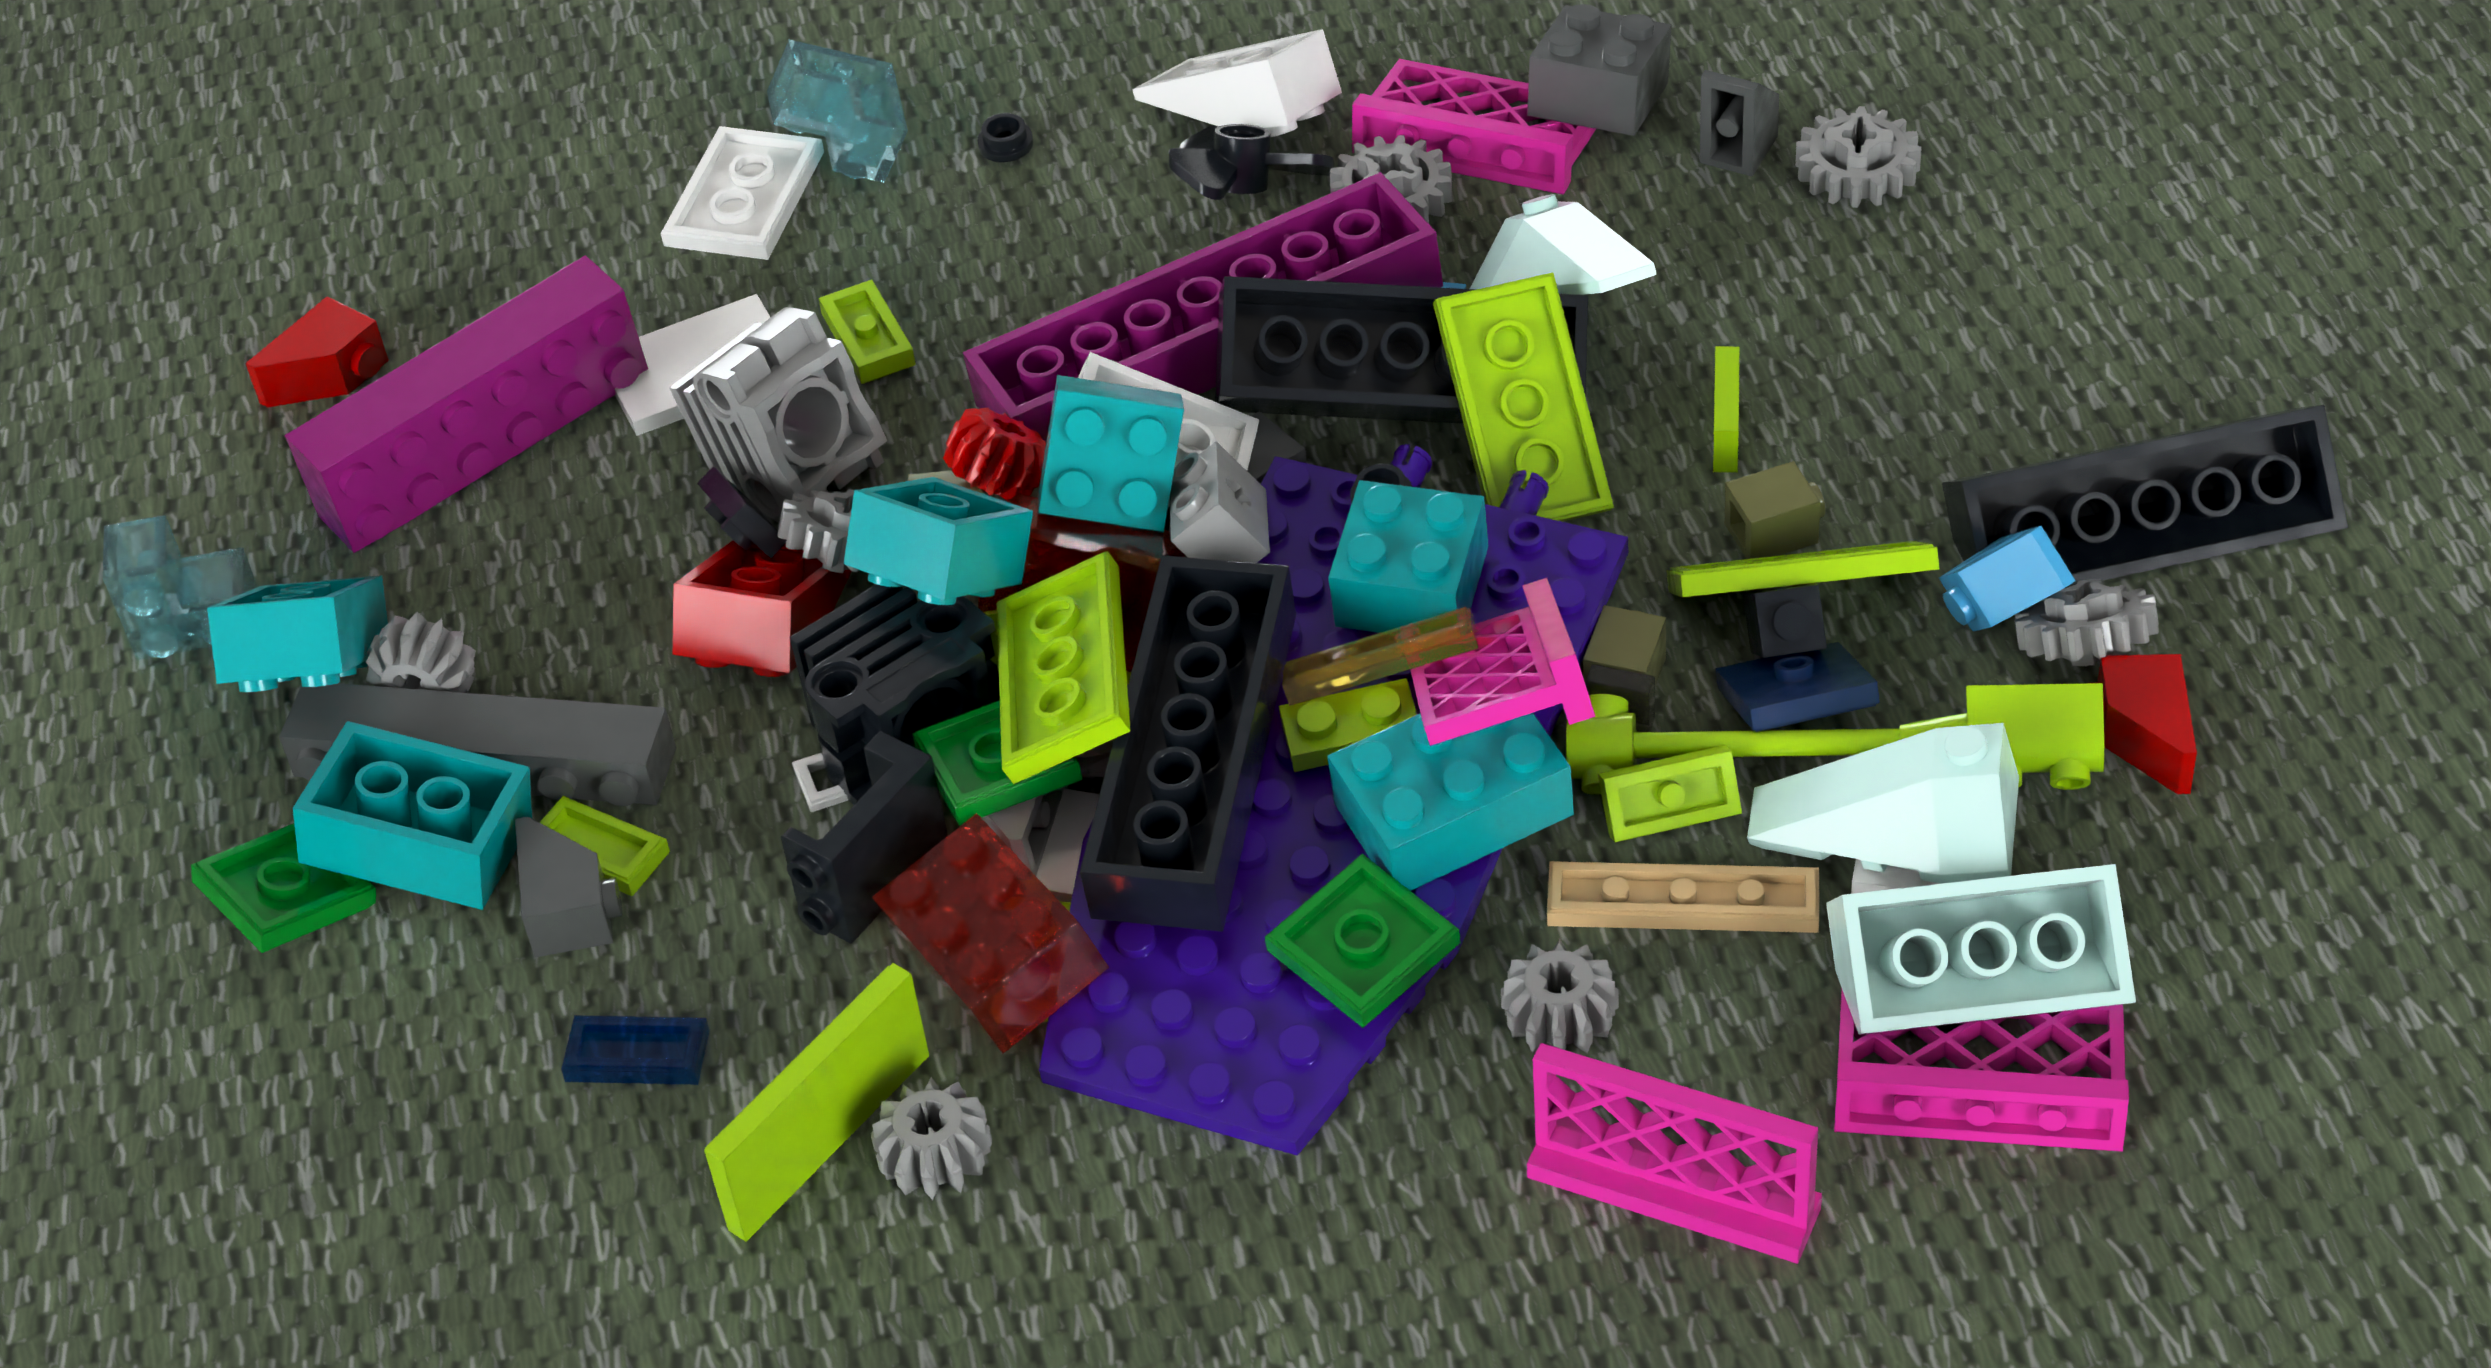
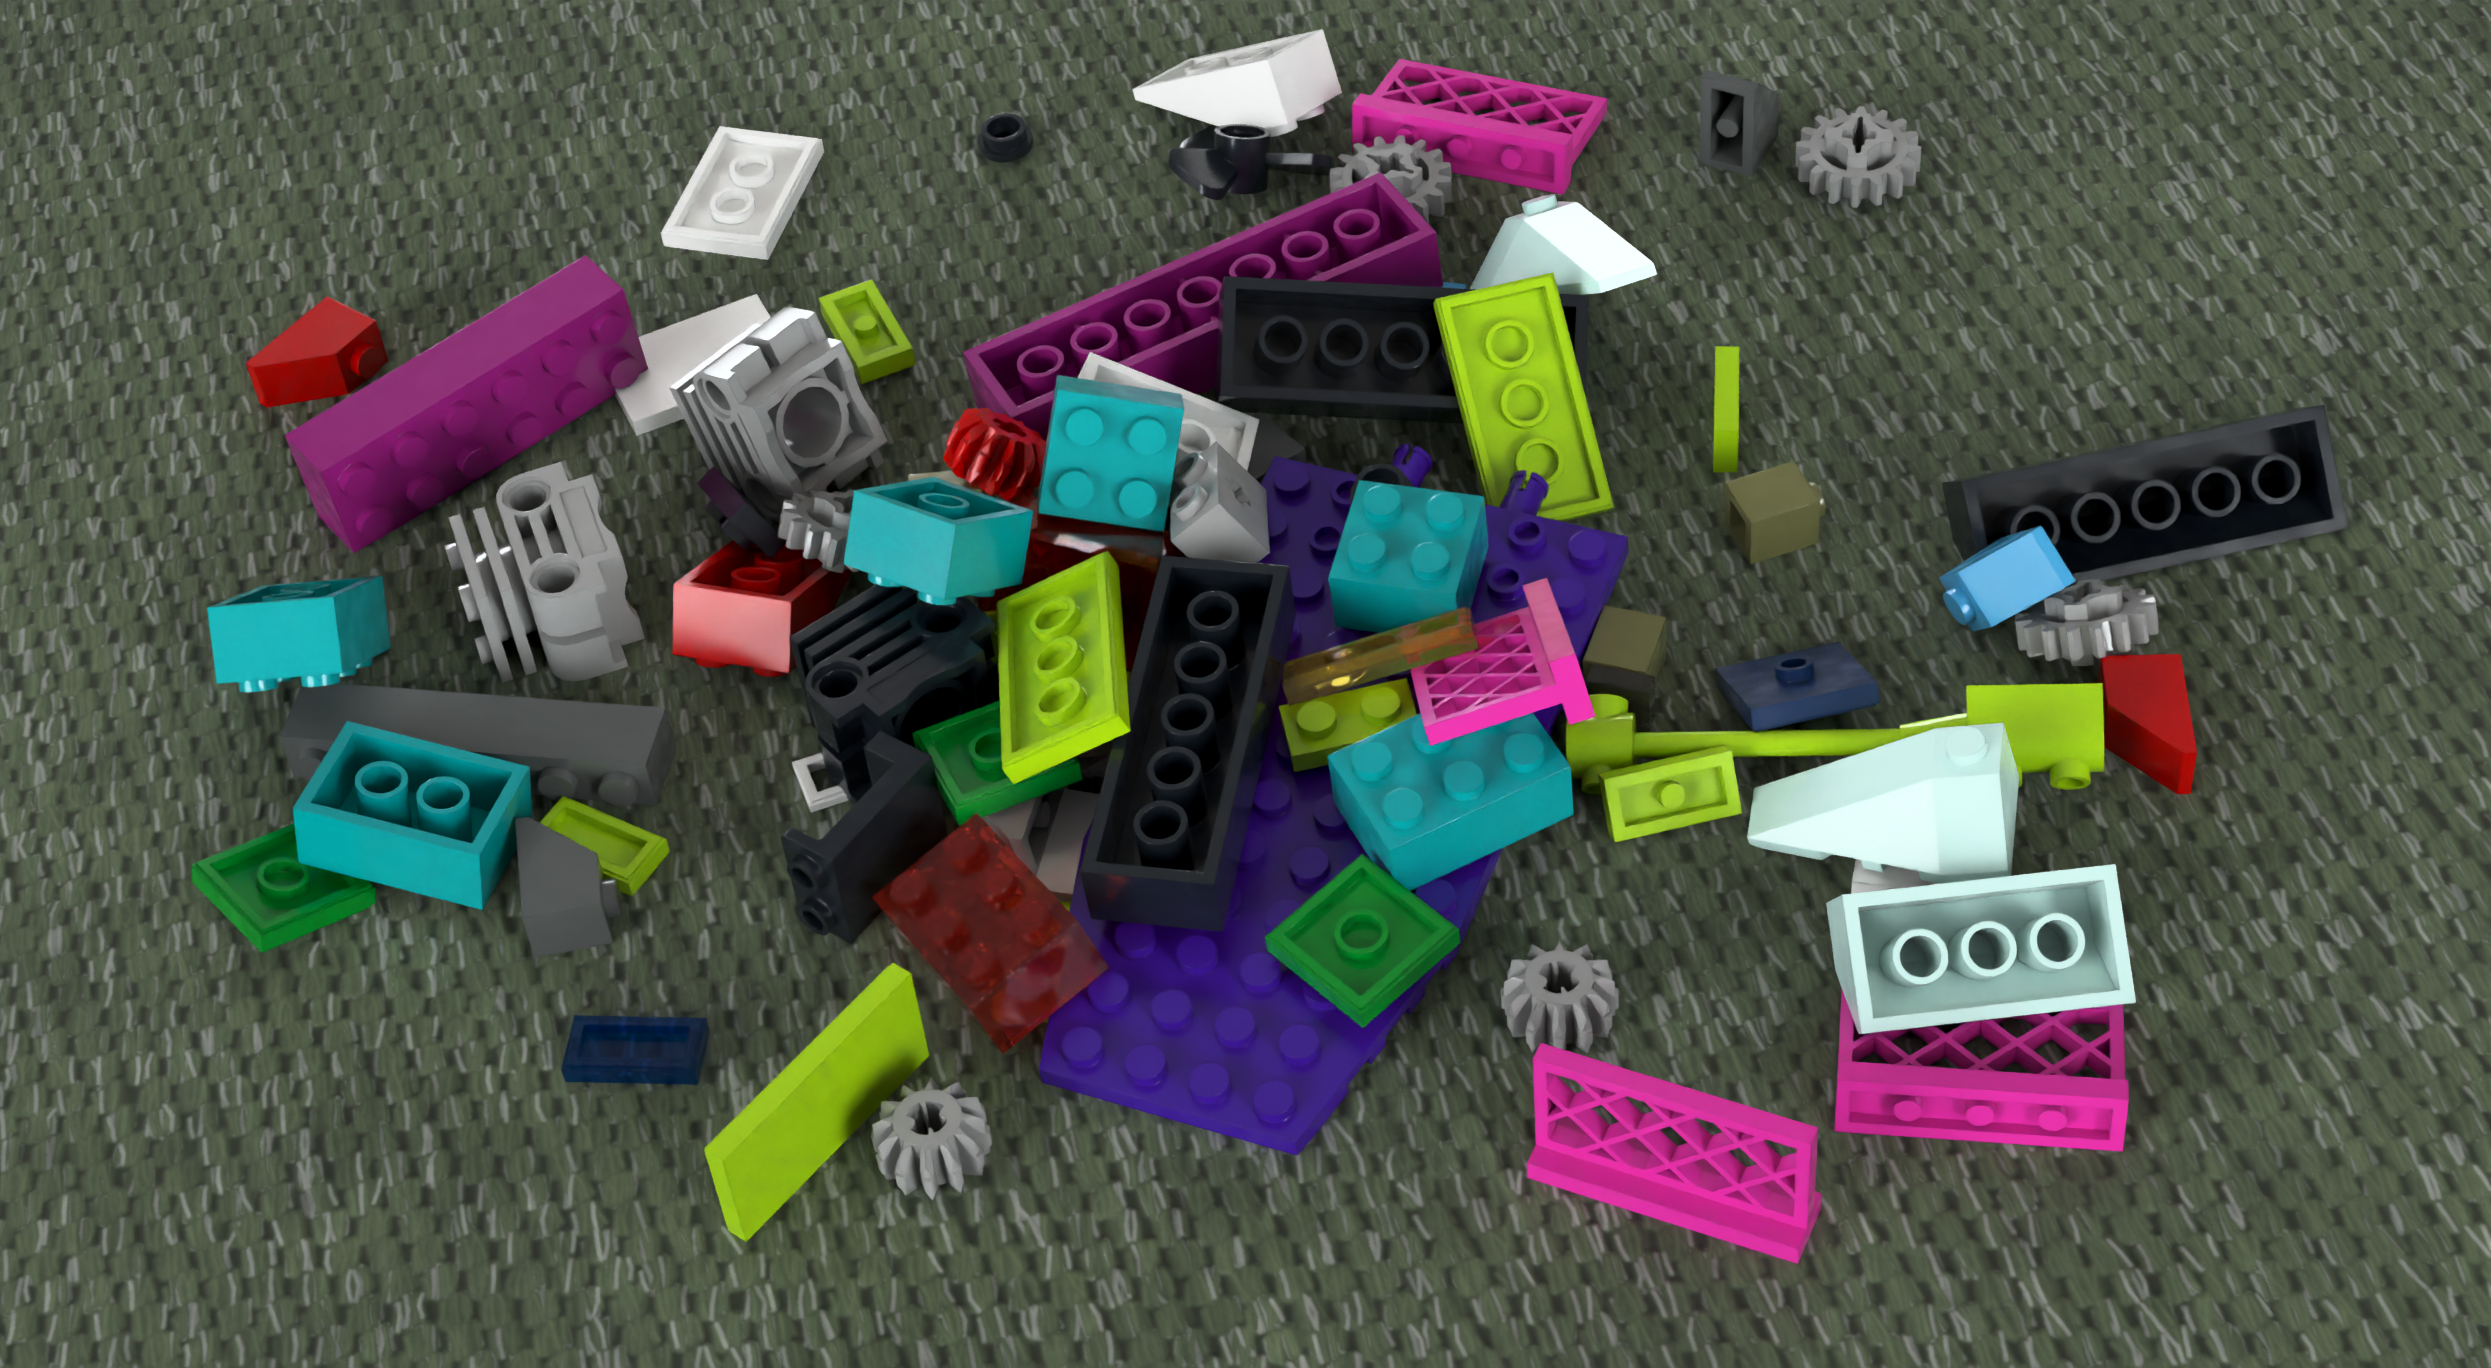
clear light blue brick [103,515,258,660] -> none
light grey gear [366,612,476,693] -> none
clear light blue brick [767,39,908,183] -> none
dark grey brick [1527,4,1672,136] -> none
tan tile [1547,861,1819,933] -> none
lime tile [1666,541,1939,597] -> none
black brick [1742,583,1827,658] -> none
none -> light grey piece [444,462,645,683]

